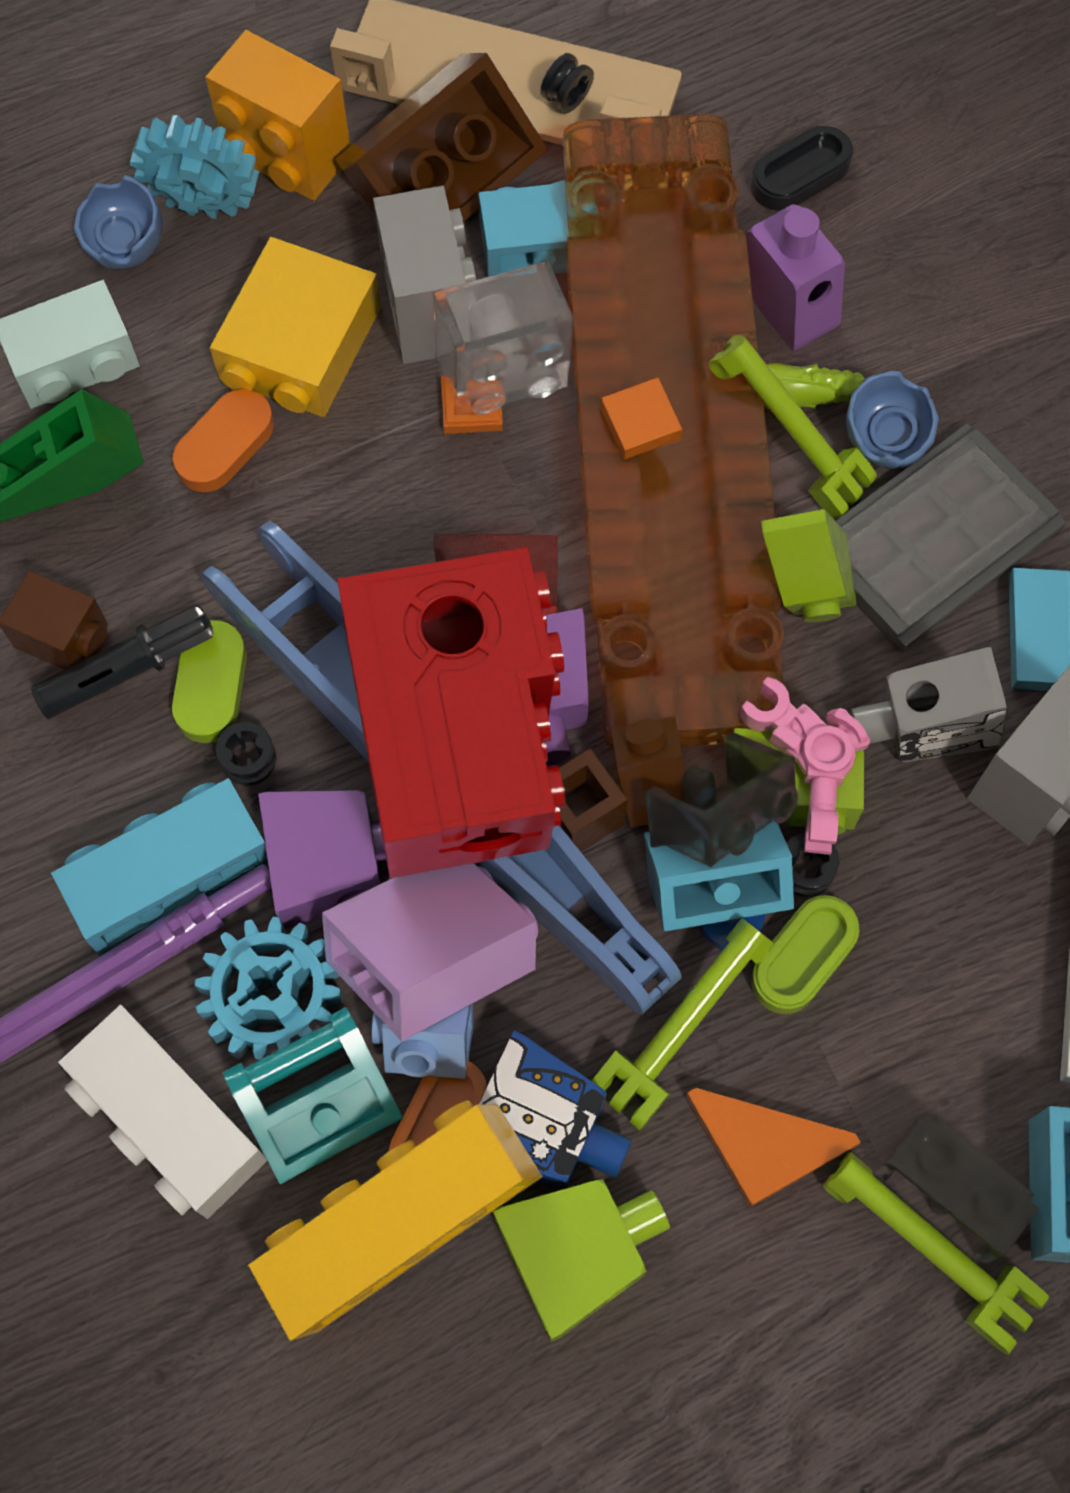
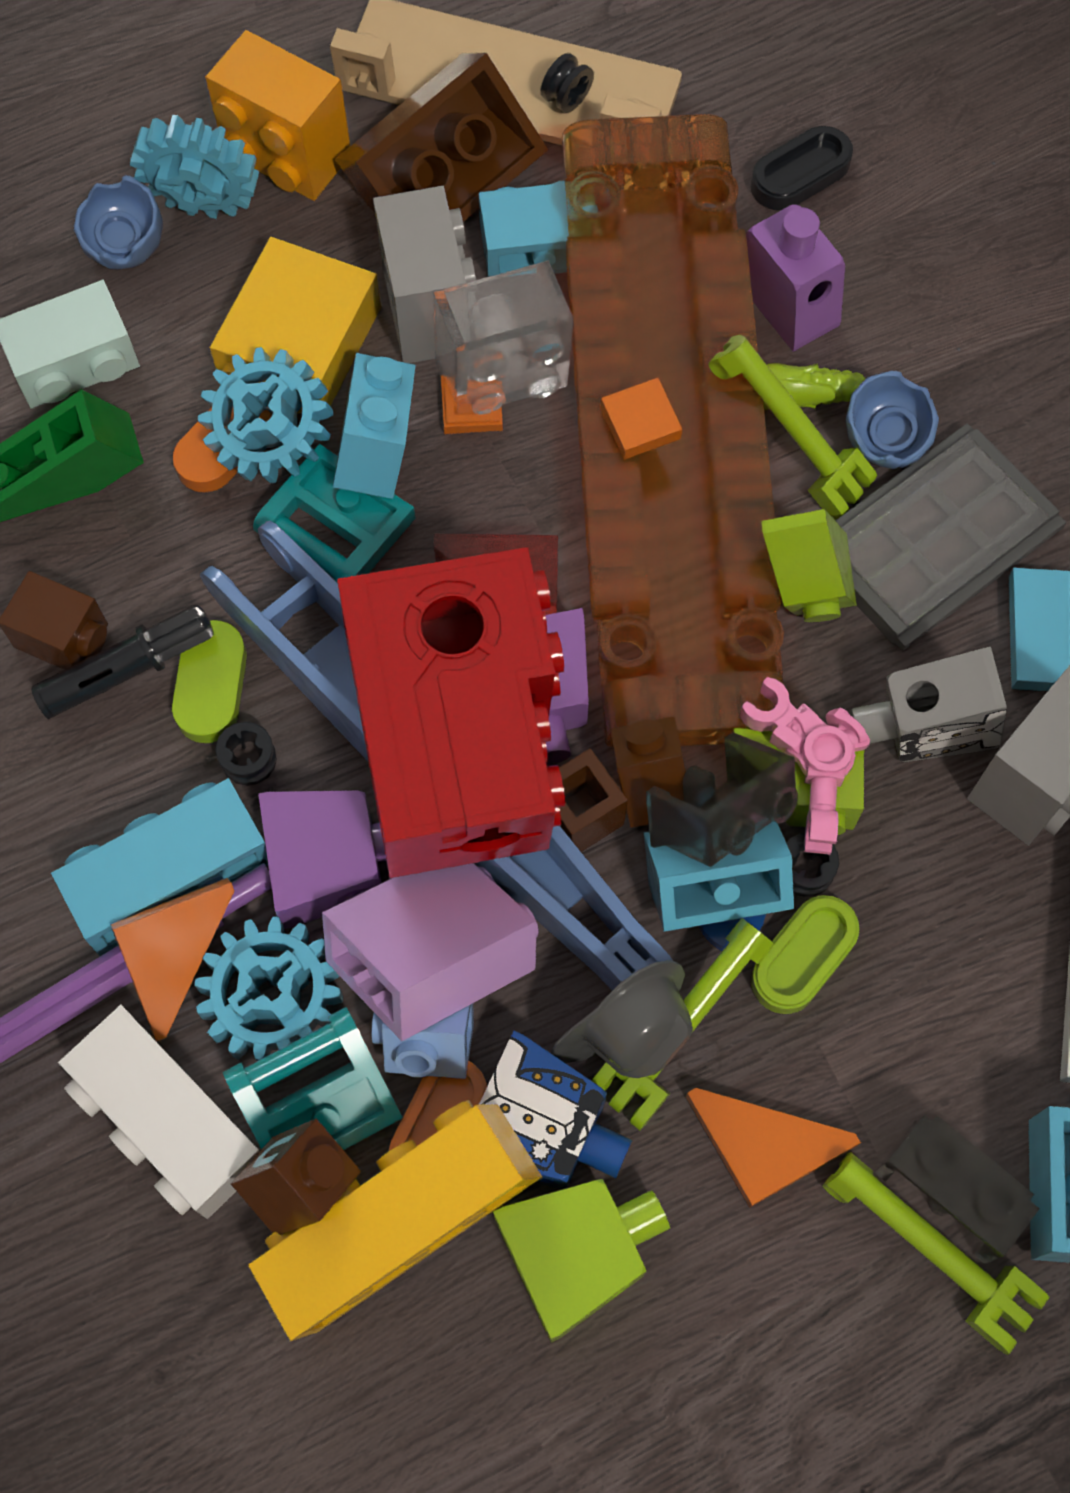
none -> orange tile [110,878,234,1042]
none -> medium azure gear [198,347,333,483]
none -> reddish brown brick [231,1118,362,1235]
none -> teal plate [253,444,416,583]
none -> medium azure brick [333,353,416,499]
none -> dark grey piece [551,960,693,1078]

